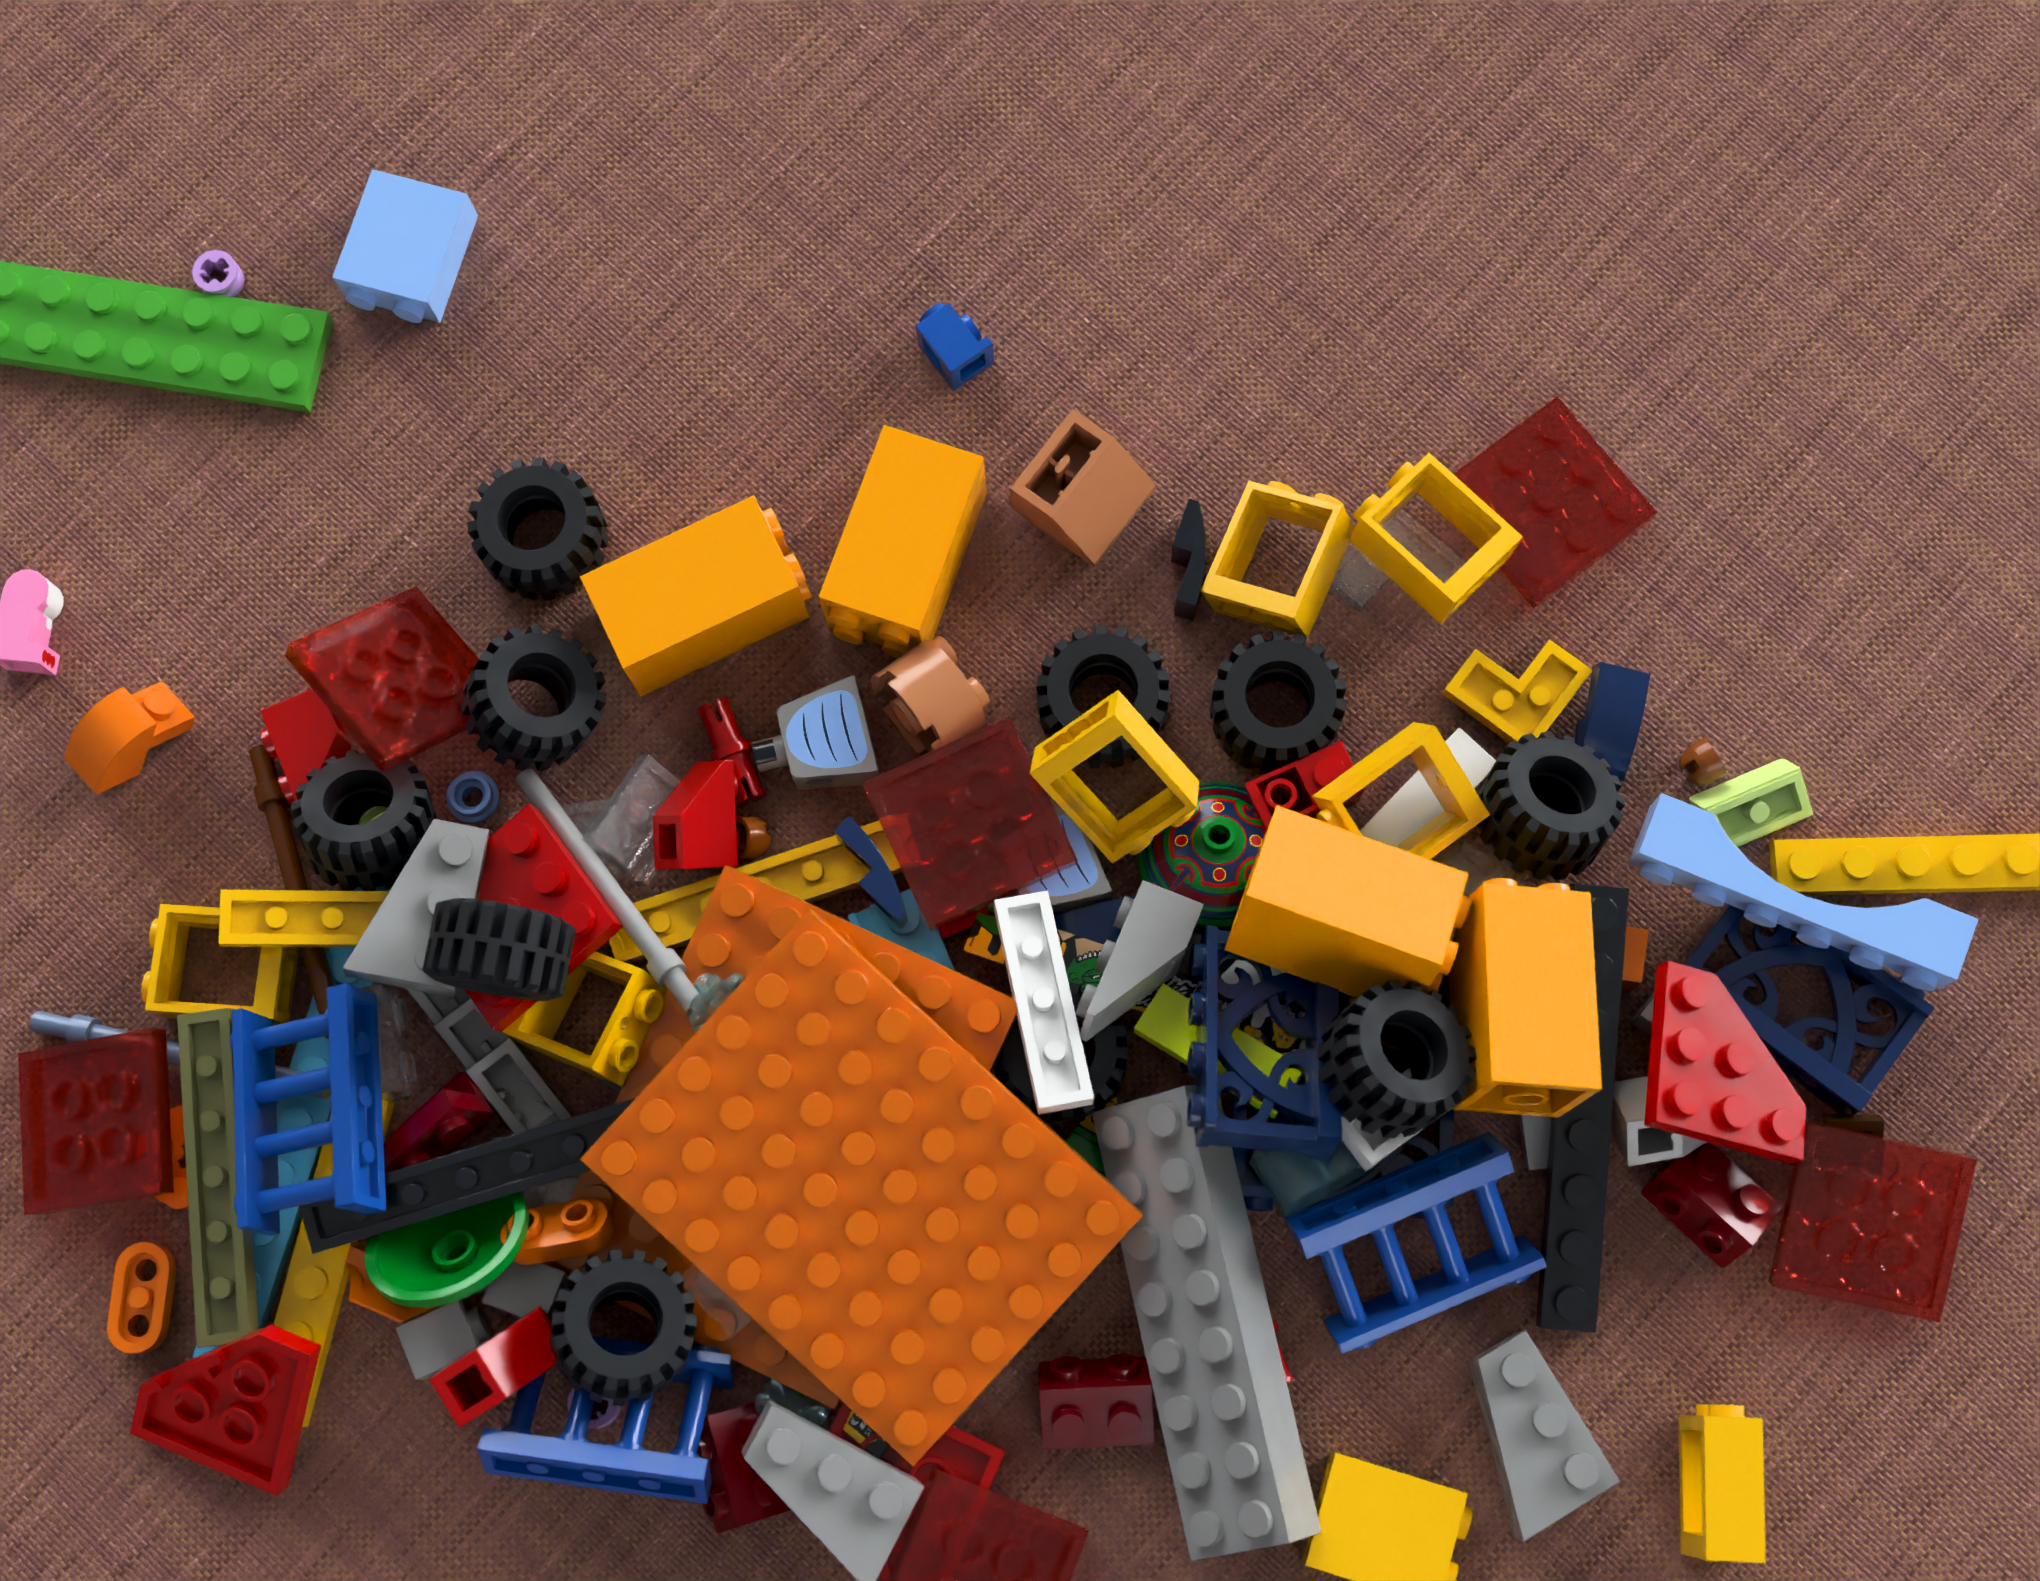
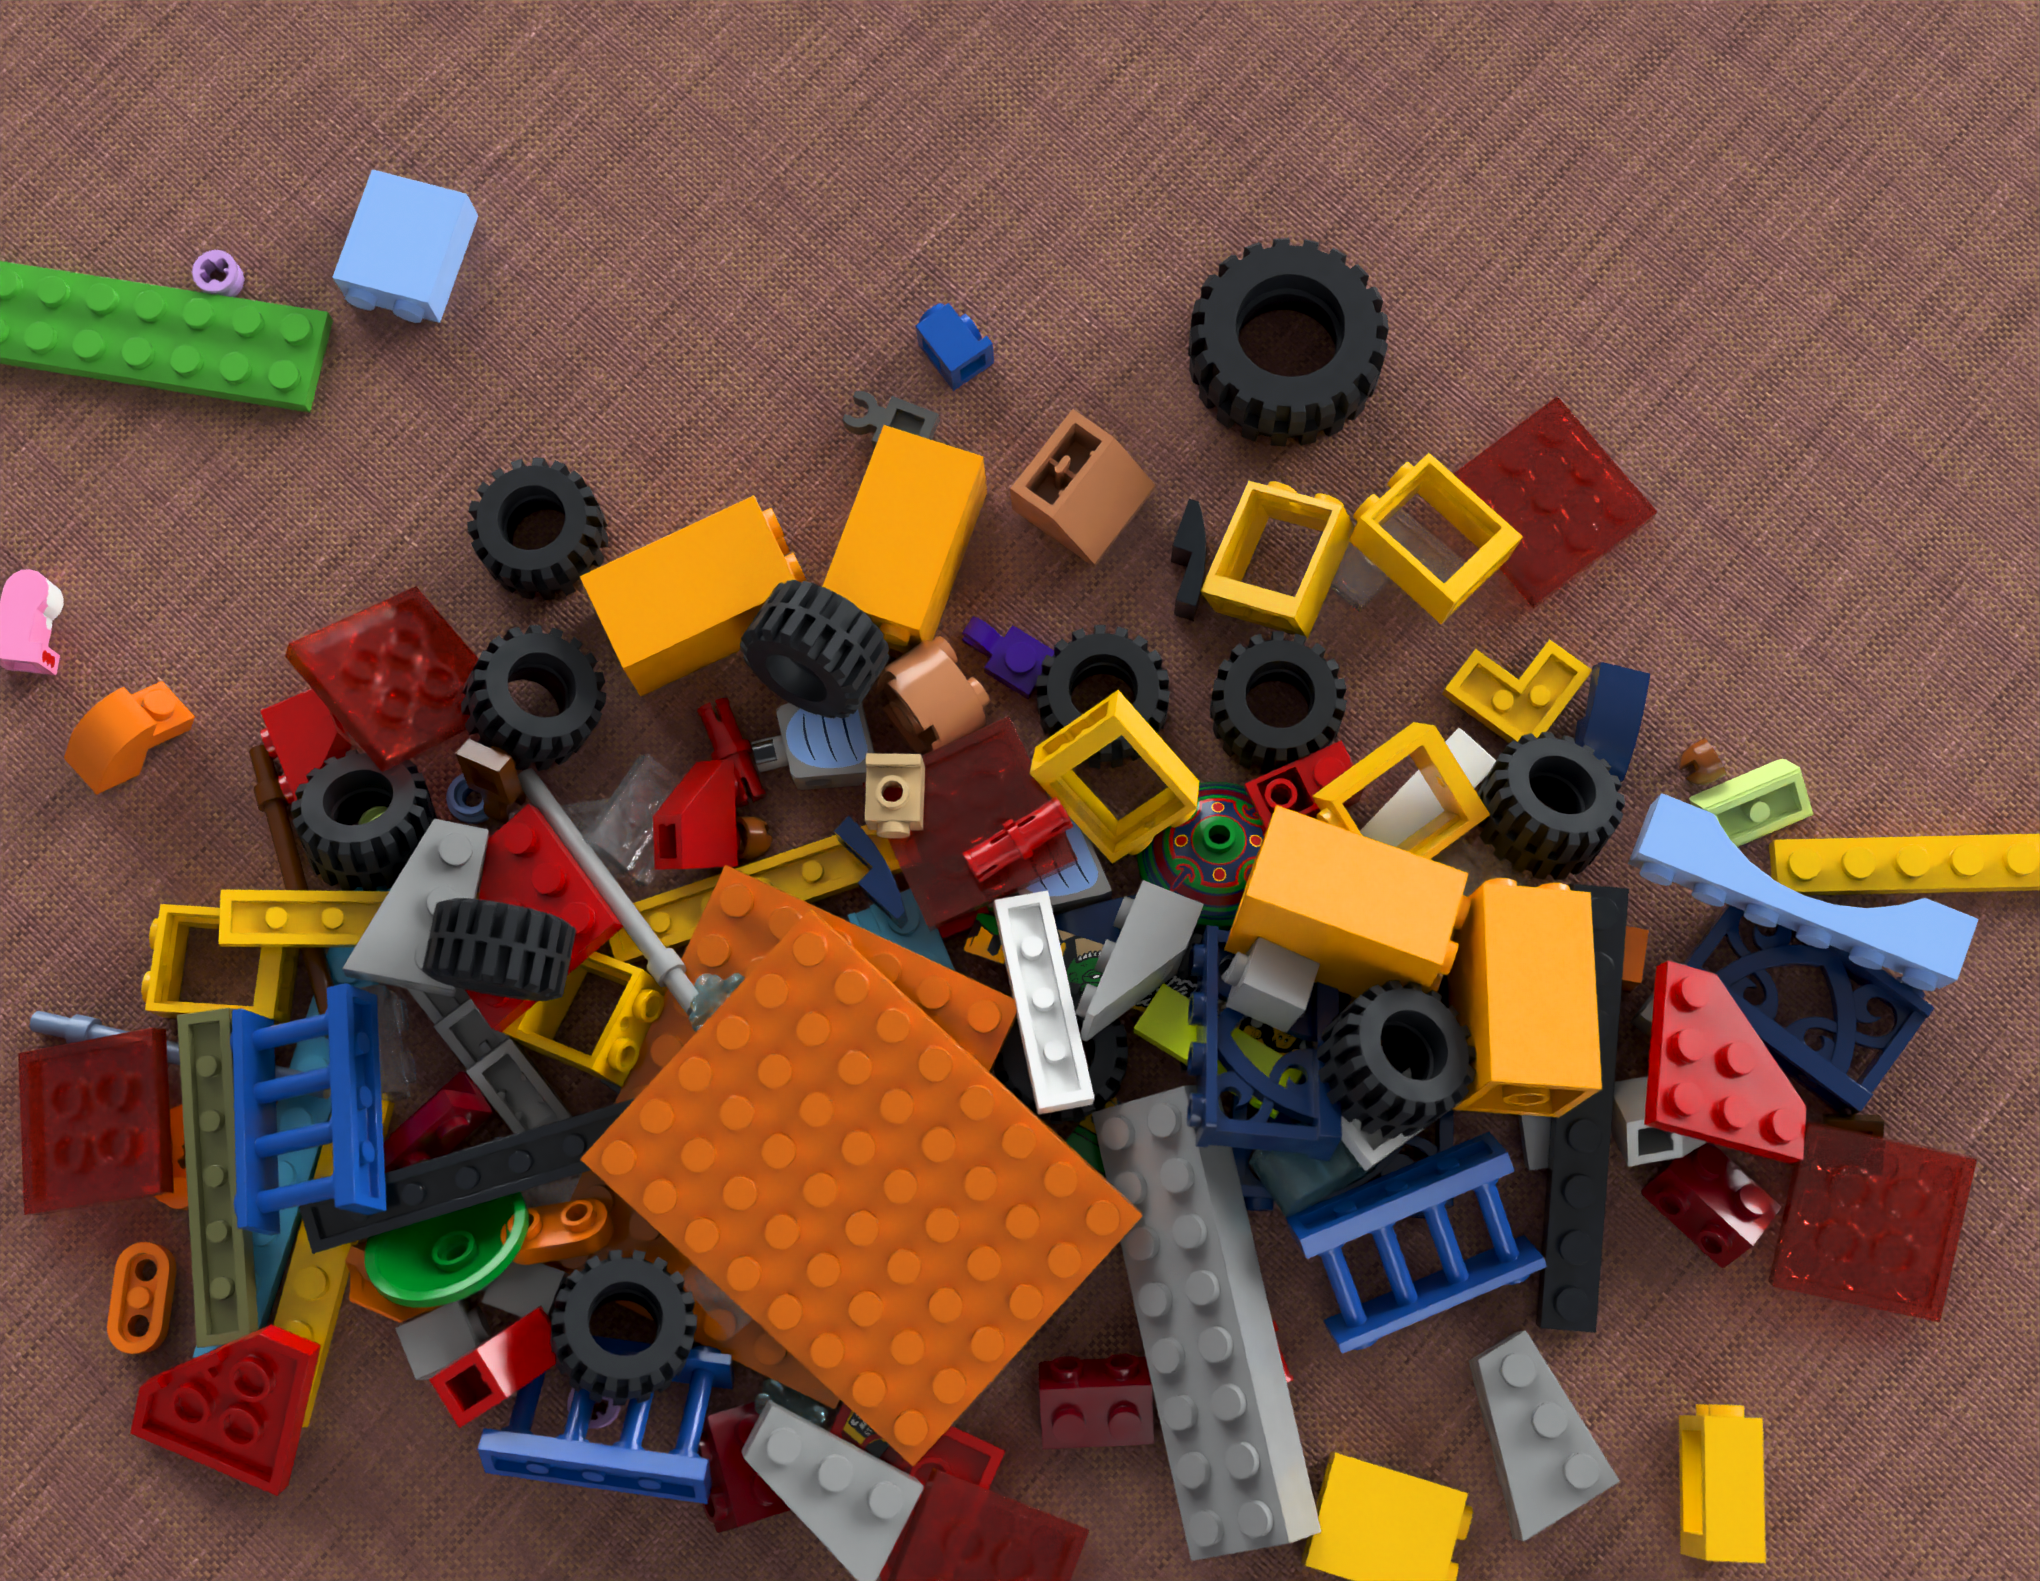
none -> reddish brown plate [456,739,526,824]
none -> black tyre [740,580,890,719]
none -> dark grey plate [842,391,940,448]
none -> tan brick [865,753,925,838]
none -> dark purple plate [962,616,1054,699]
none -> red pin [962,797,1074,883]
none -> black tyre [1188,238,1389,447]
none -> light grey brick [1225,937,1320,1033]

